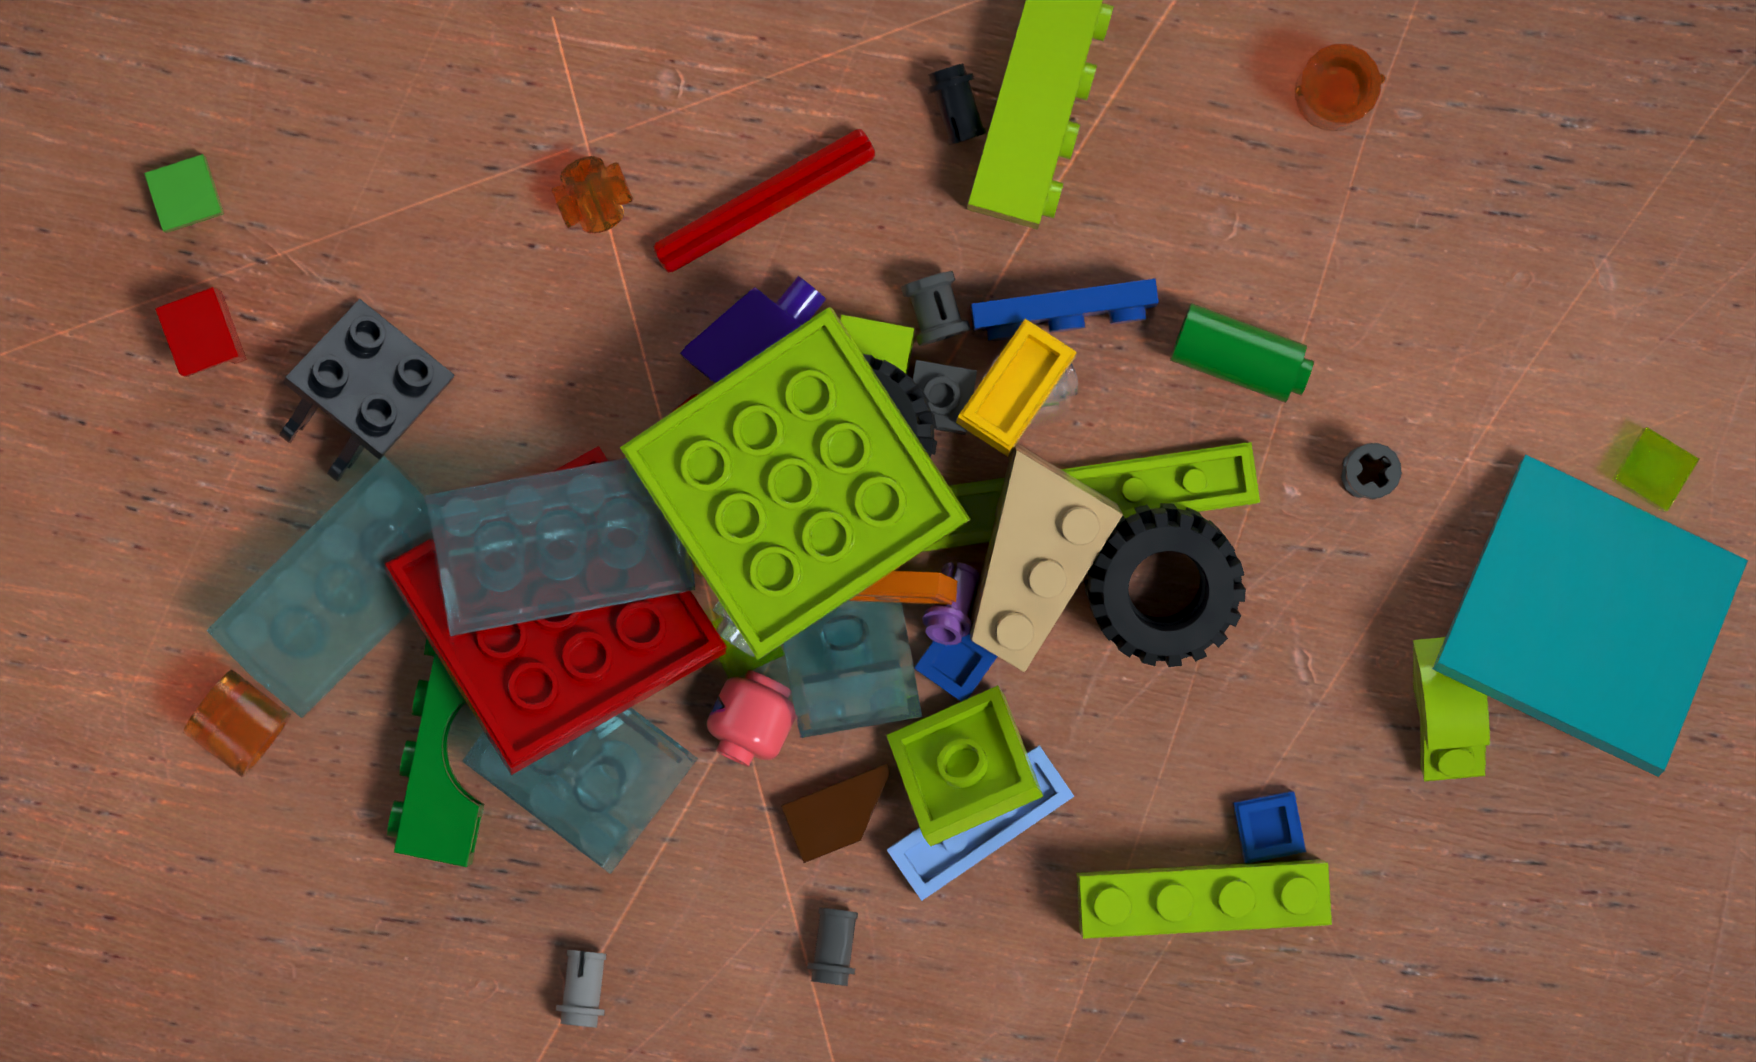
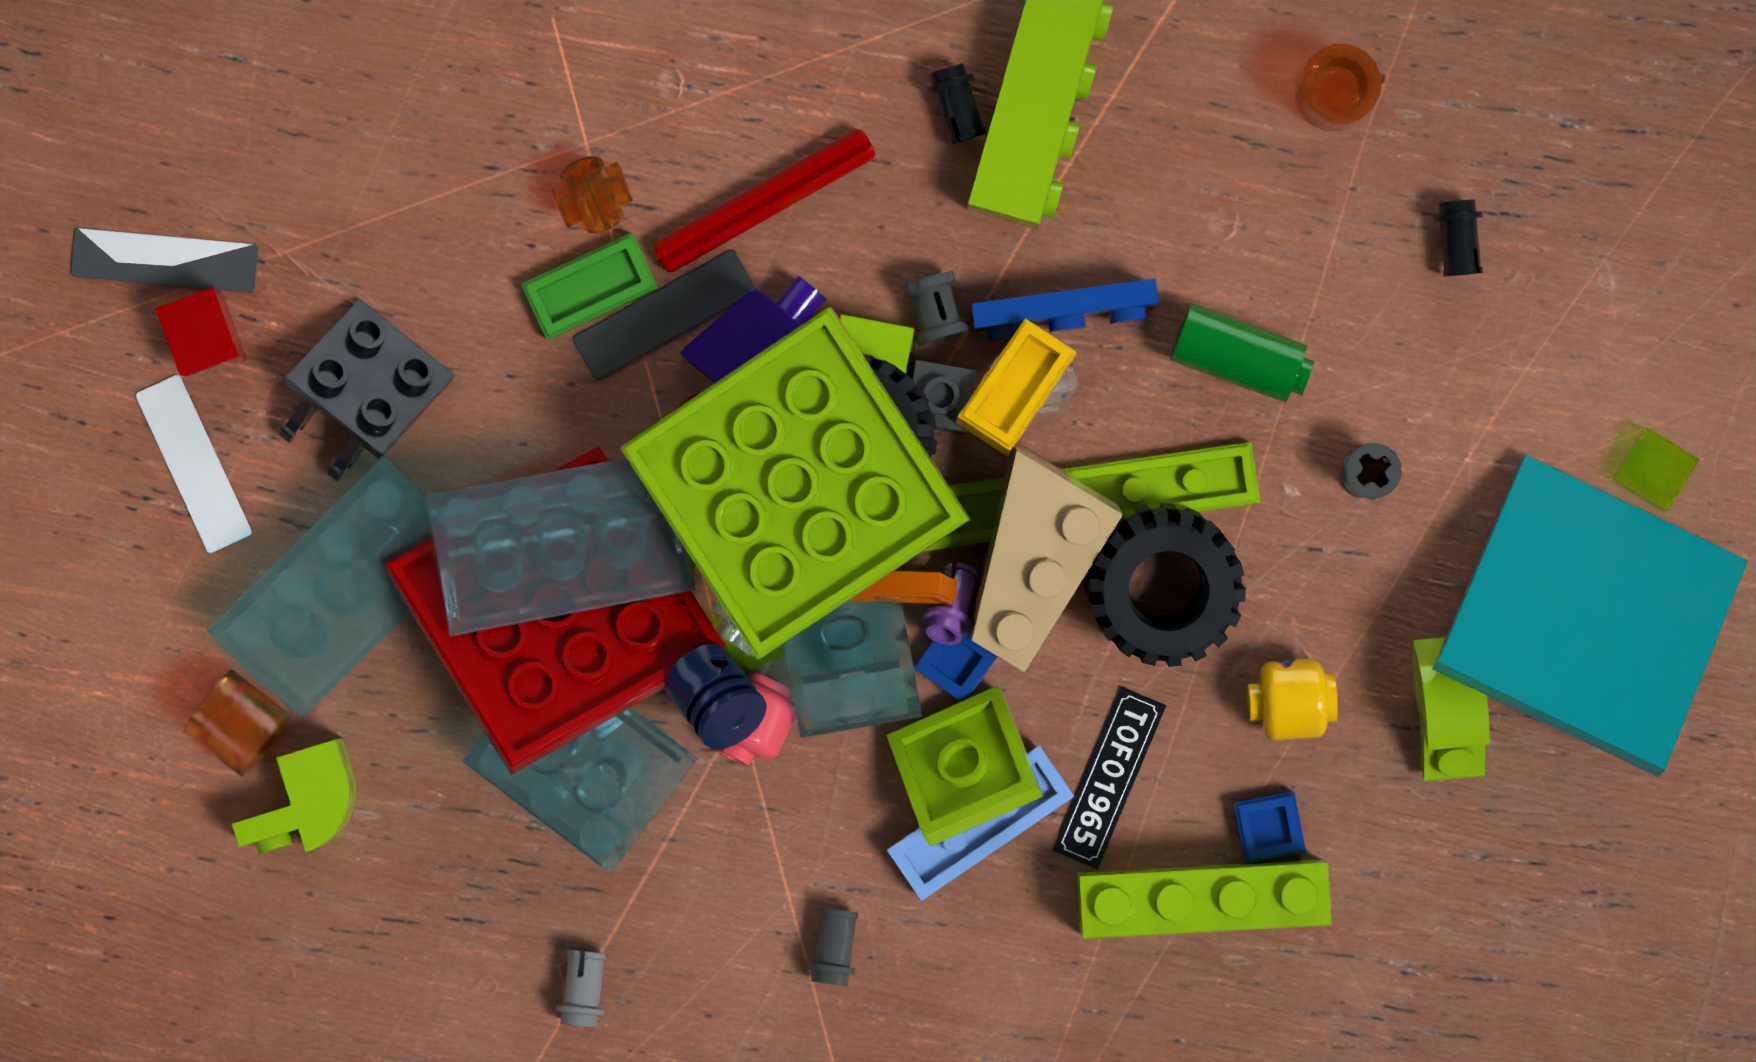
bright green tile [144,154,224,233] -> none
green arch [387,638,485,867] -> none
reddish brown tile [781,763,890,863] -> none
none -> dark grey sticker [71,228,258,293]
none -> white sticker [136,375,252,553]
none -> lime brick [232,738,357,854]
none -> bright green tile [521,233,659,341]
none -> dark grey sticker [574,250,755,379]
none -> dark blue piece [664,644,767,749]
none -> black sticker [1053,686,1166,869]
none -> yellow head [1247,659,1338,741]
none -> black pin [1433,199,1483,277]

